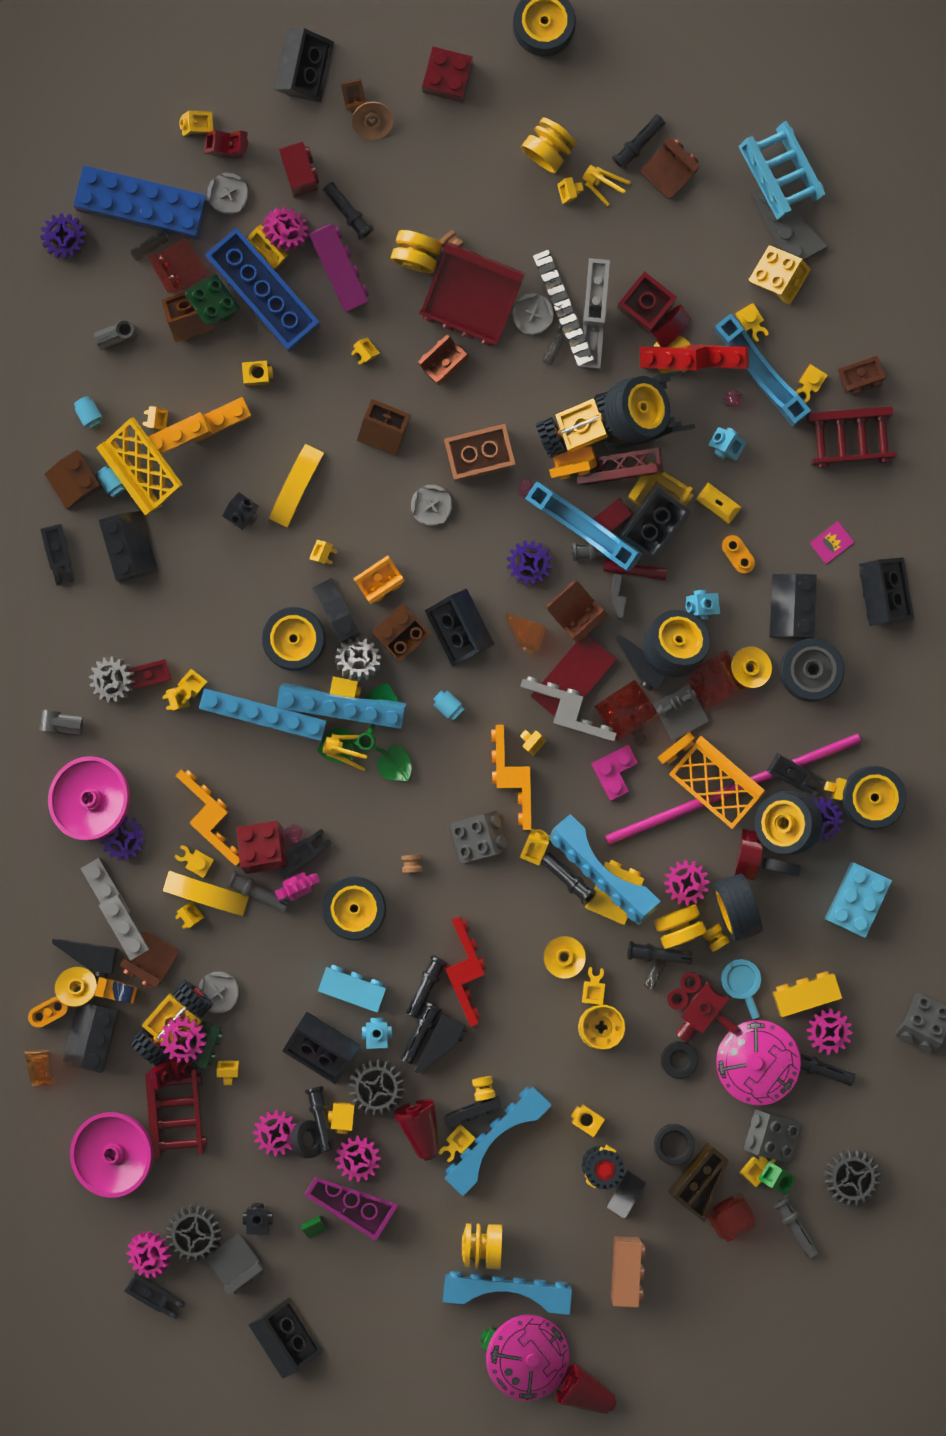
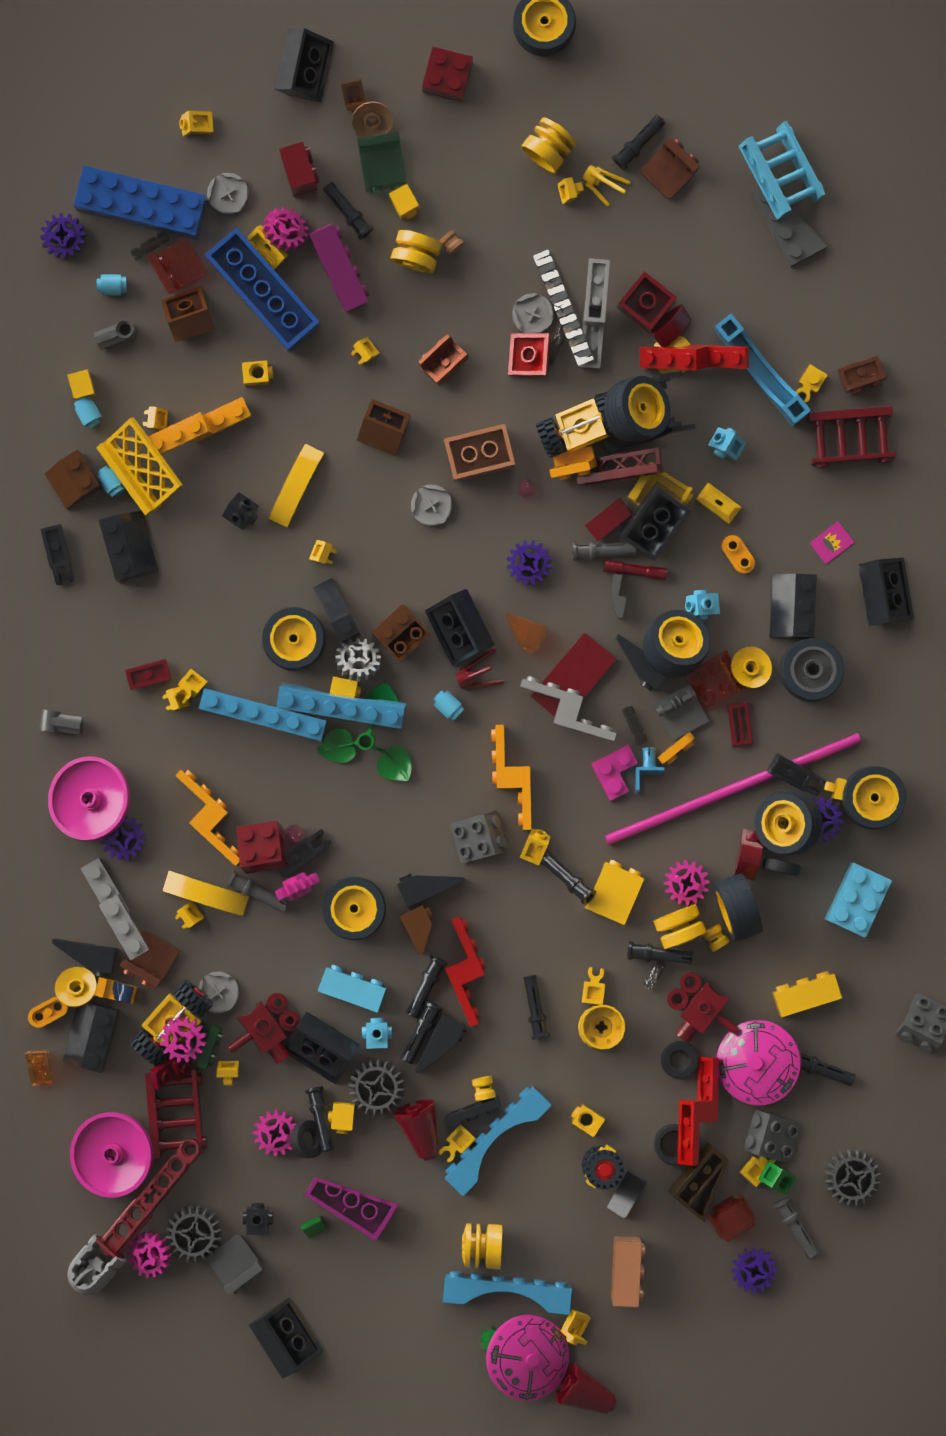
light grey gear [89,656,135,702] -> none
black hinge [124,1272,185,1319] -> none
yellow plate [175,845,214,878] -> none
dark green bracket [185,274,240,326] -> none
dark red brick [204,130,249,158] -> none
yellow plant [323,734,368,771] -> none
dark pink gear [335,1135,381,1182] -> none
light orange bracket [353,556,405,604] -> none
medium nougat wheel [401,855,423,873] -> none
dark red panel [419,242,526,347] -> none
yellow tile [520,730,547,756] -> none
dark azure arch [525,481,643,571] -> none
yellow dish [543,936,586,978] -> none
copper bracket [546,580,608,643] -> none
dark azure arch [549,814,661,925] -> none
clear red bracket [594,680,657,741] -> none
light orange fence [669,736,766,829] -> none
medium azure piece [721,959,761,1019] -> none
clear pink plate [723,390,743,407] -> none
yellow plate [735,303,768,343] -> none
yellow bracket [749,246,811,305] -> none
dark pink gear [806,1008,853,1055] -> none
none -> yellow panel [67,369,96,399]
none -> dark red piece [67,1140,202,1295]
none -> medium azure brick [97,274,127,296]
none -> dark red piece [227,993,300,1064]
none -> clear green panel [357,132,407,194]
none -> yellow brick [389,184,419,219]
none -> black slope [397,873,465,907]
none -> reddish brown slope [400,904,434,955]
none -> dark red plant [455,648,504,691]
none -> red slope [508,333,551,377]
none -> black pin [523,975,550,1040]
none -> yellow bracket [560,1309,591,1346]
none -> dark azure bracket [635,747,665,795]
none -> red bracket [677,1057,719,1166]
none -> dark red tile [727,702,753,747]
none -> dark purple gear [731,1246,777,1294]

